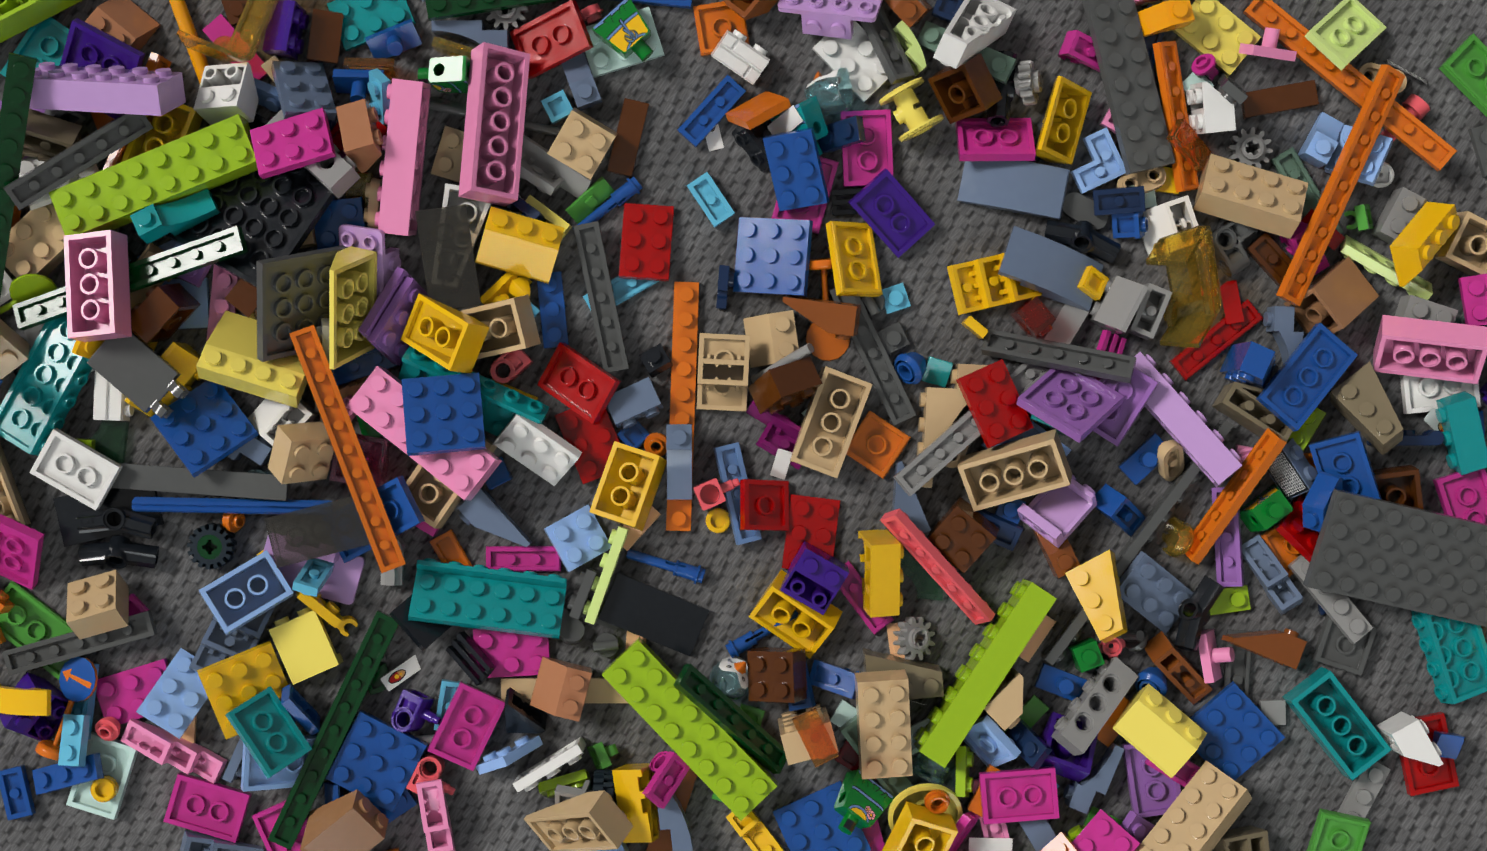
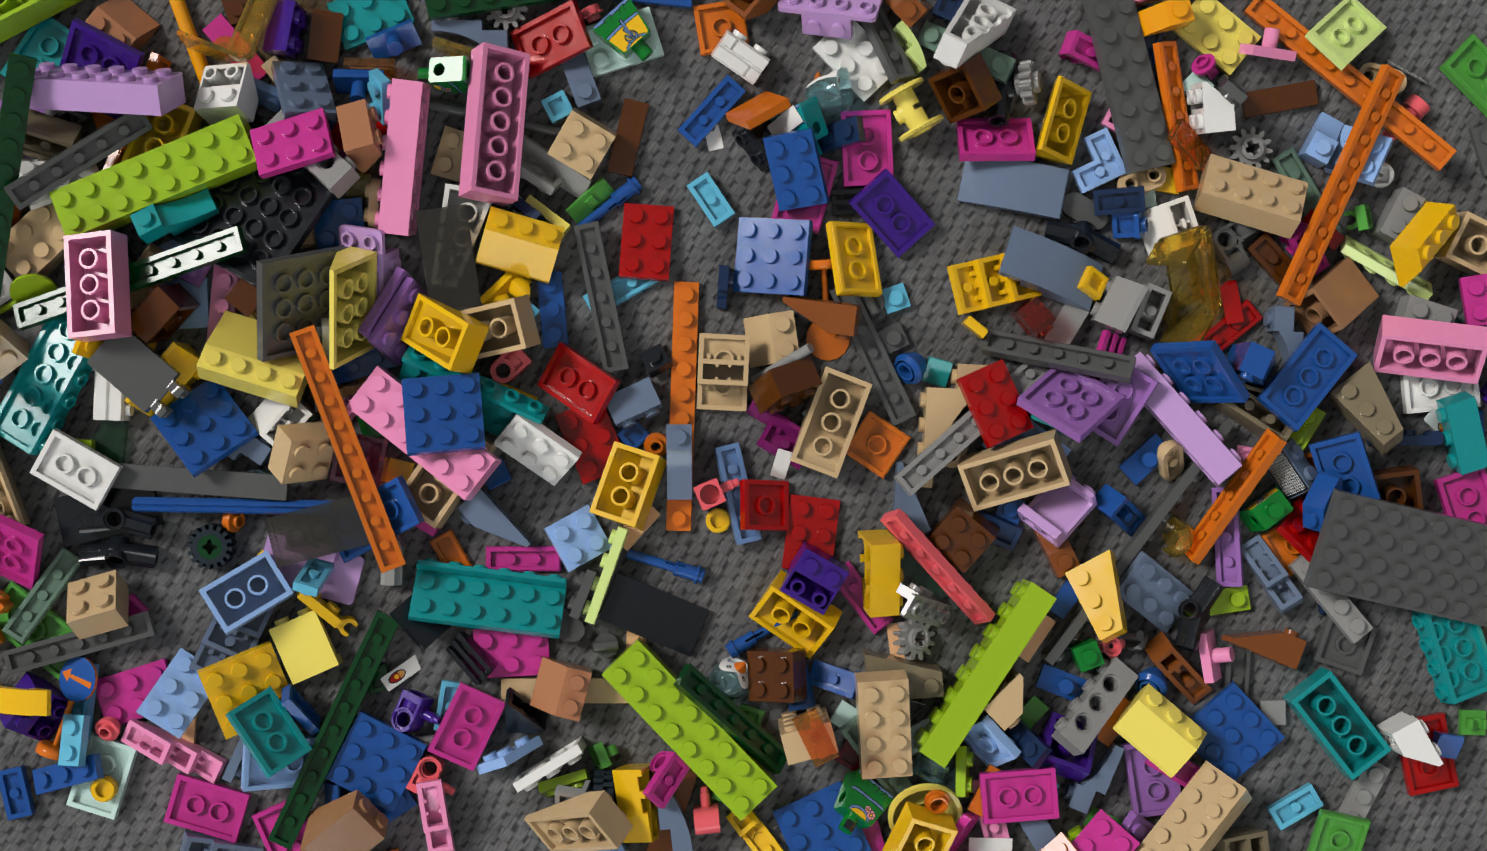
none -> sand green tile [2,547,82,644]
none -> yellow tile [384,457,415,482]
none -> coral piece [693,786,721,835]
none -> light grey bracket [896,582,951,627]
none -> blue piece [1050,578,1078,619]
none -> blue plate [1150,340,1250,403]
none -> medium azure plate [1266,782,1324,830]
none -> bright green tile [1458,709,1487,735]

